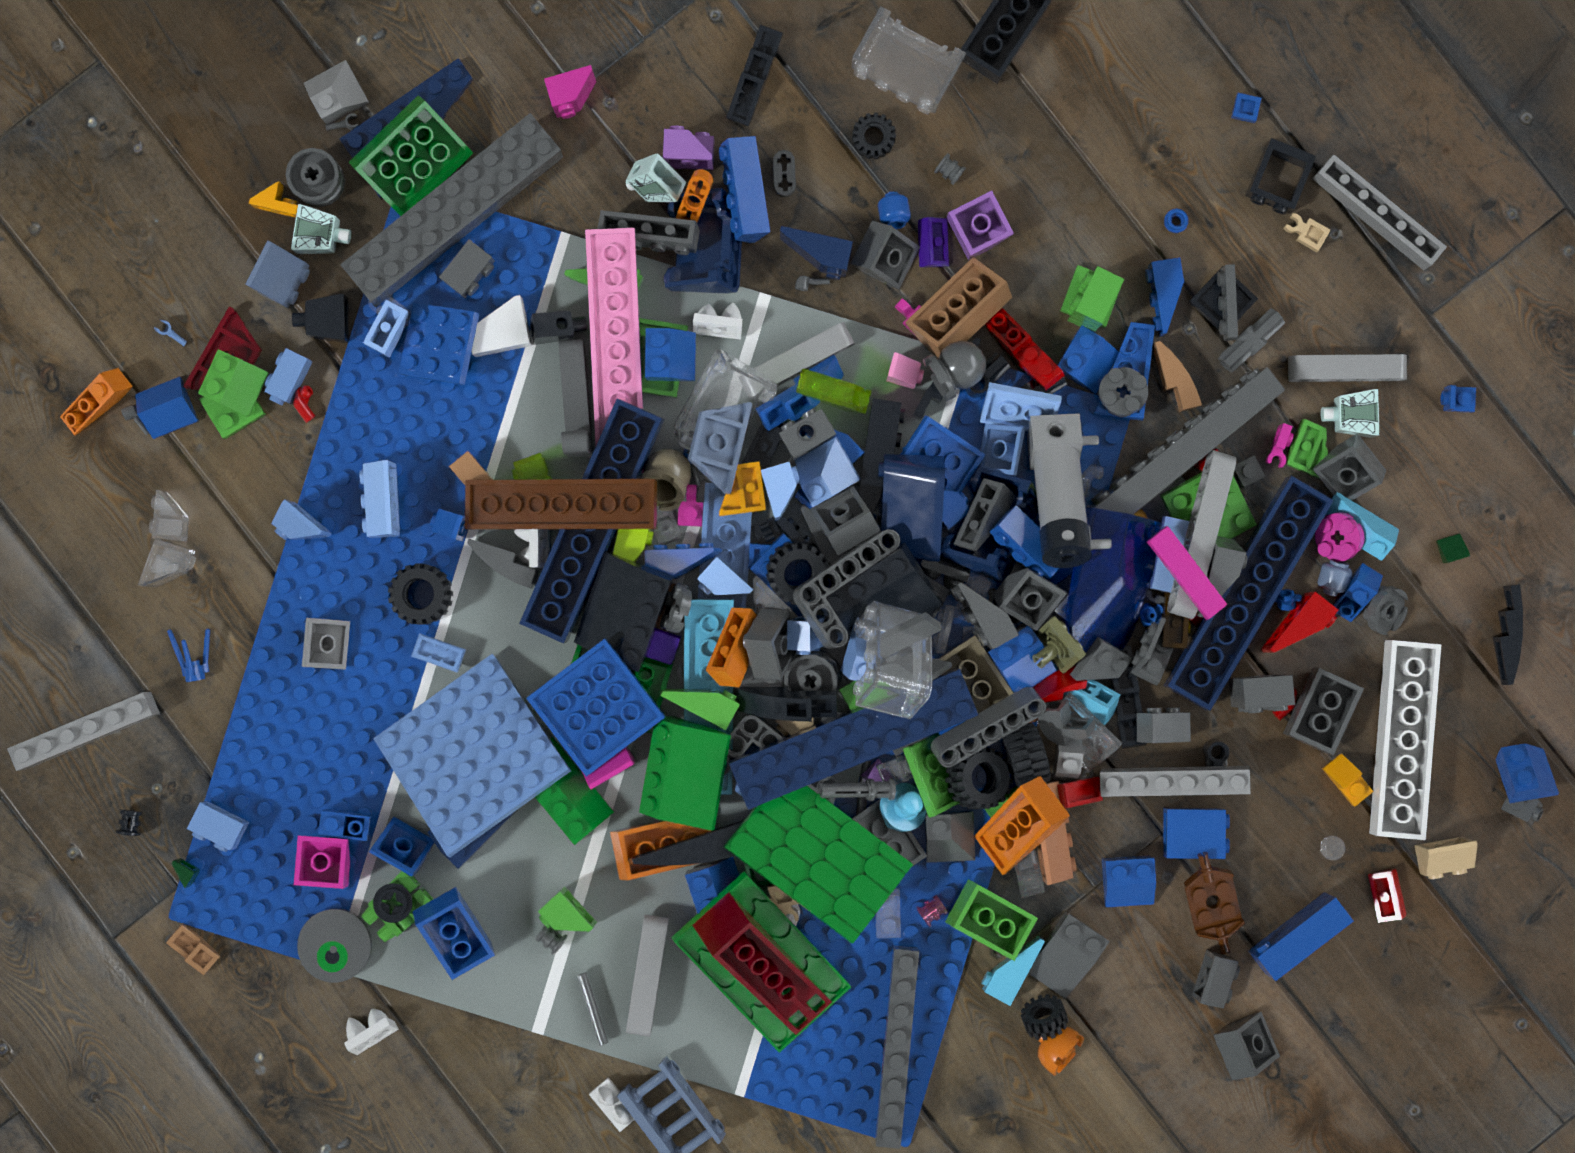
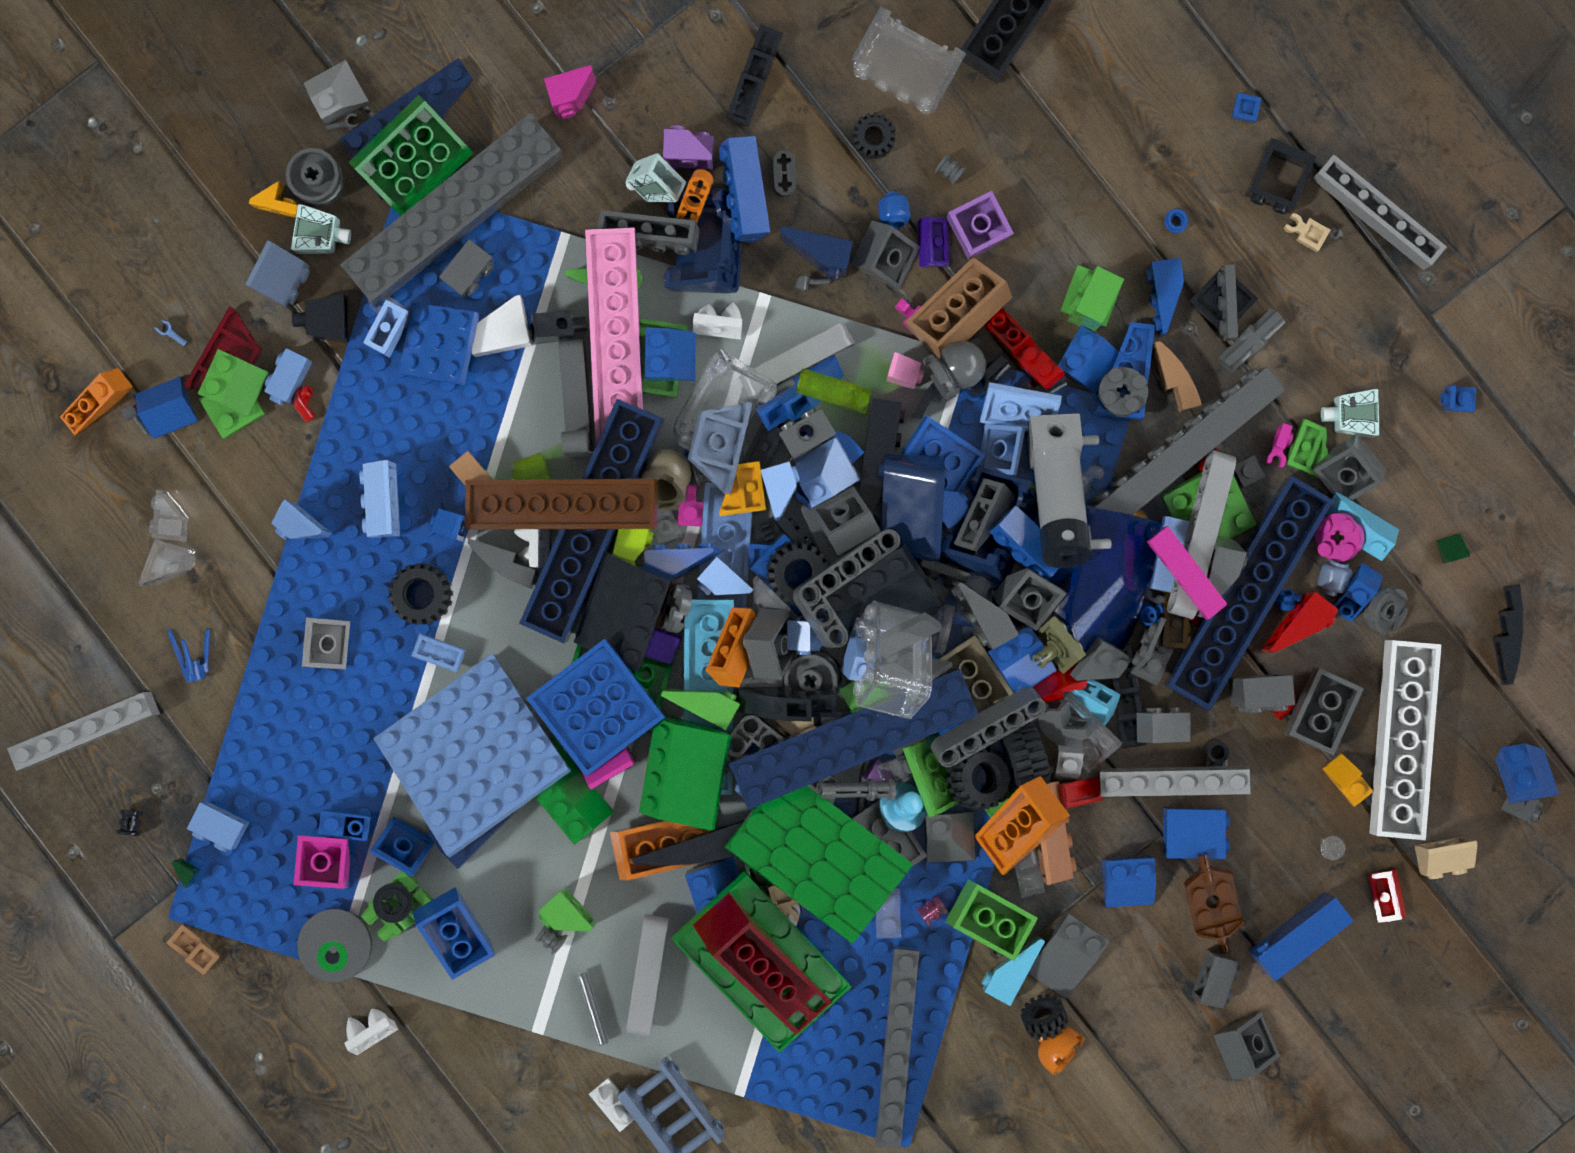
light grey beam [1288,354,1407,382] -> none

